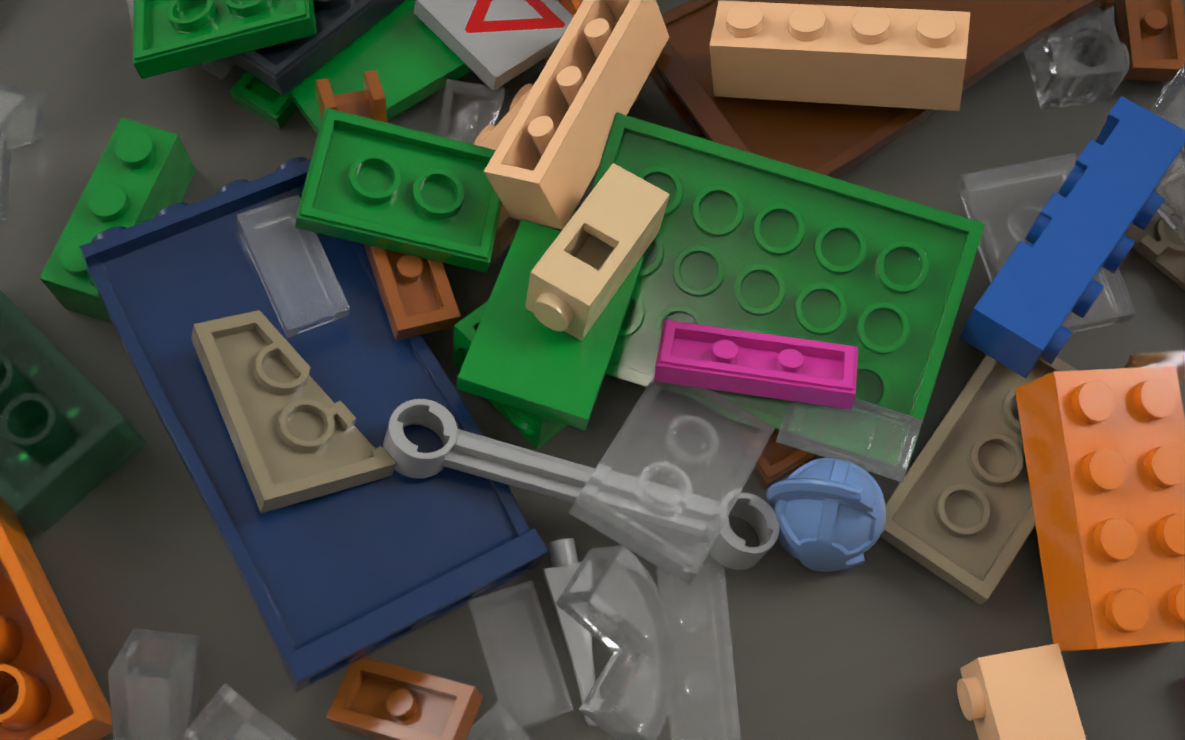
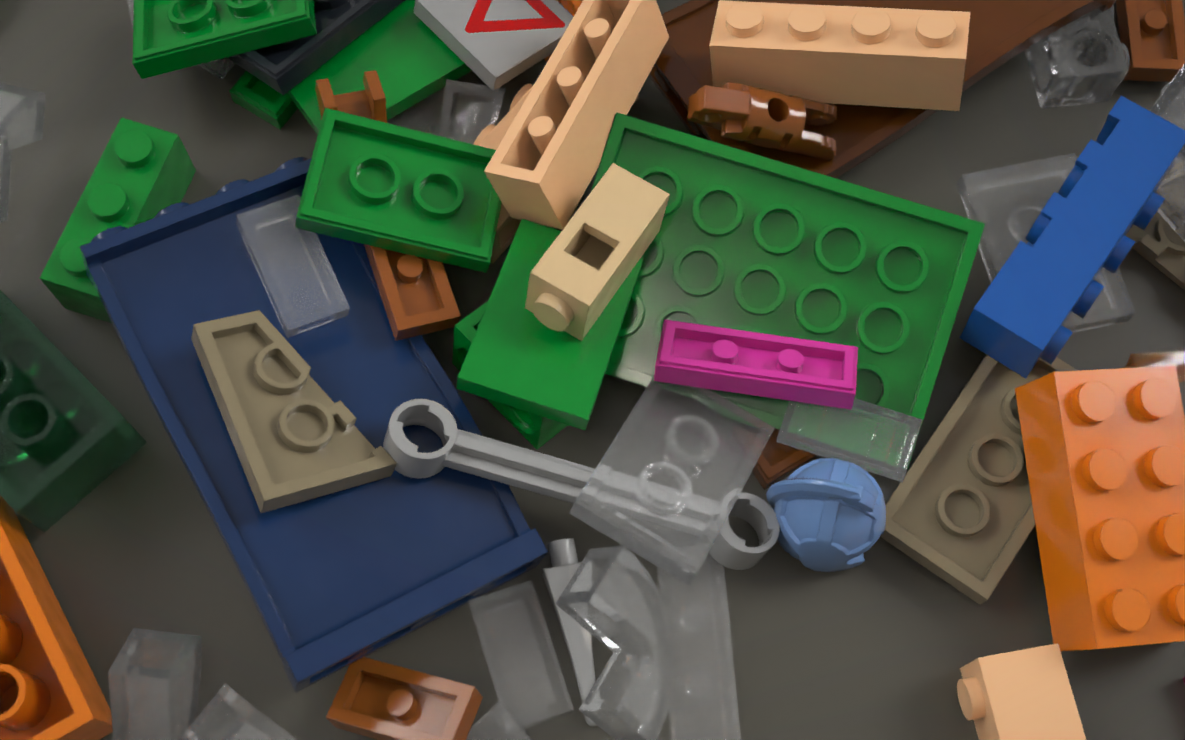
none -> dark orange hinge [688,82,837,160]

